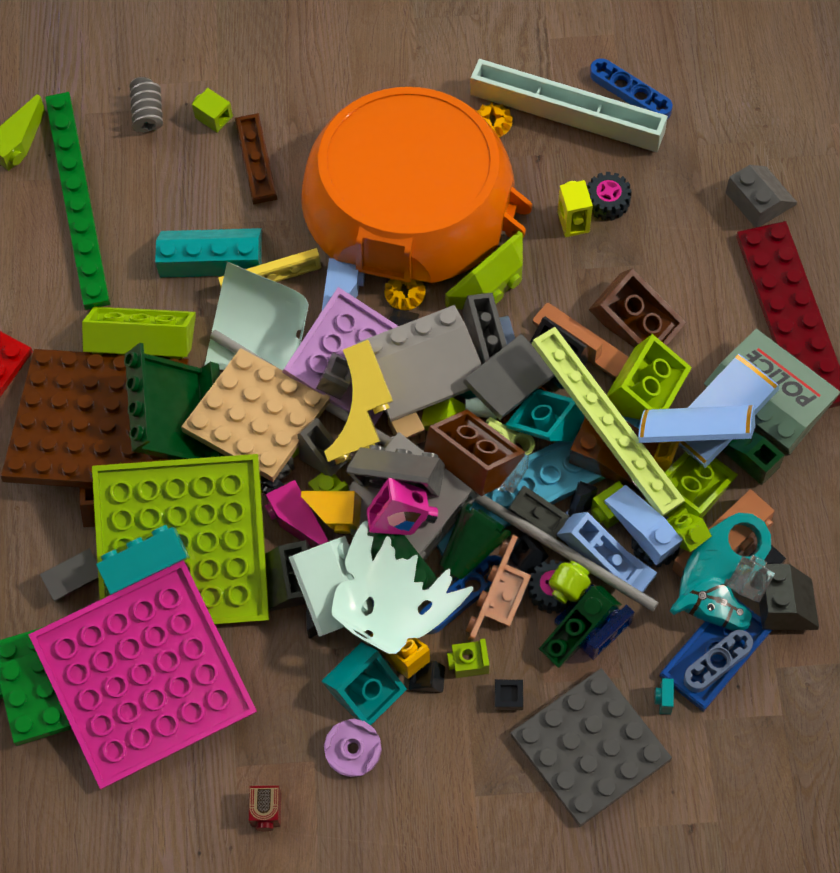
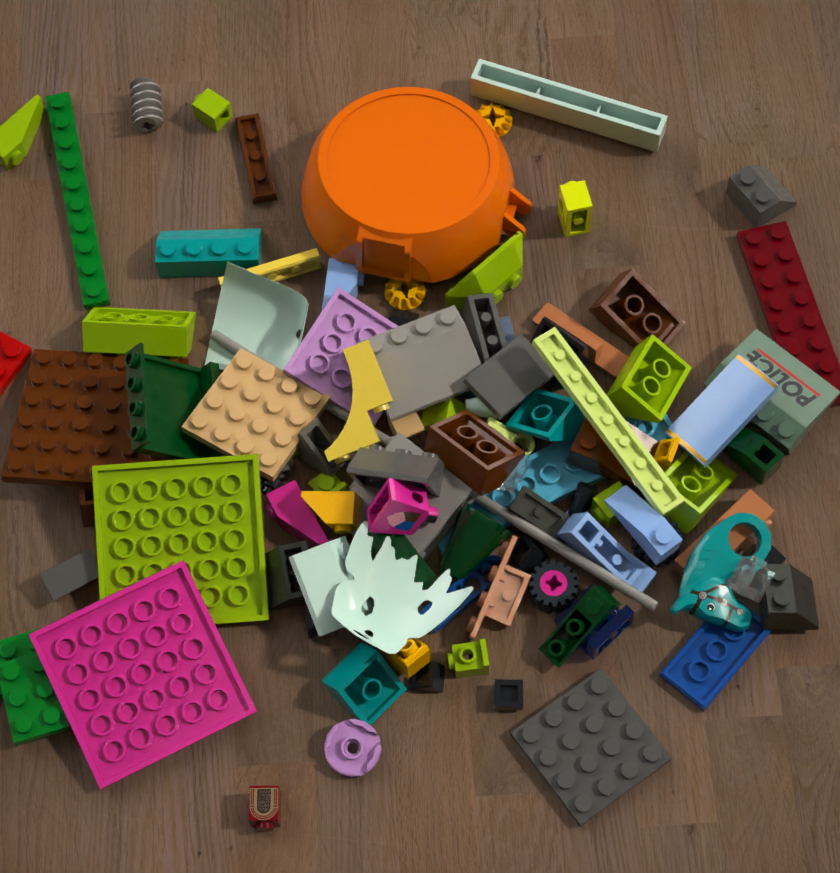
teal brick [96,525,190,595] -> none
dark grey slope [316,352,352,400] -> none
lime head [549,561,591,604] -> none
black wheel [587,172,632,221] -> none
blue beam [590,58,672,119] -> none
light blue slope [638,405,755,443] -> none
teal plate [654,678,674,715] -> none
lime brick [666,507,712,552] -> none
sand blue beam [683,630,753,693] -> none

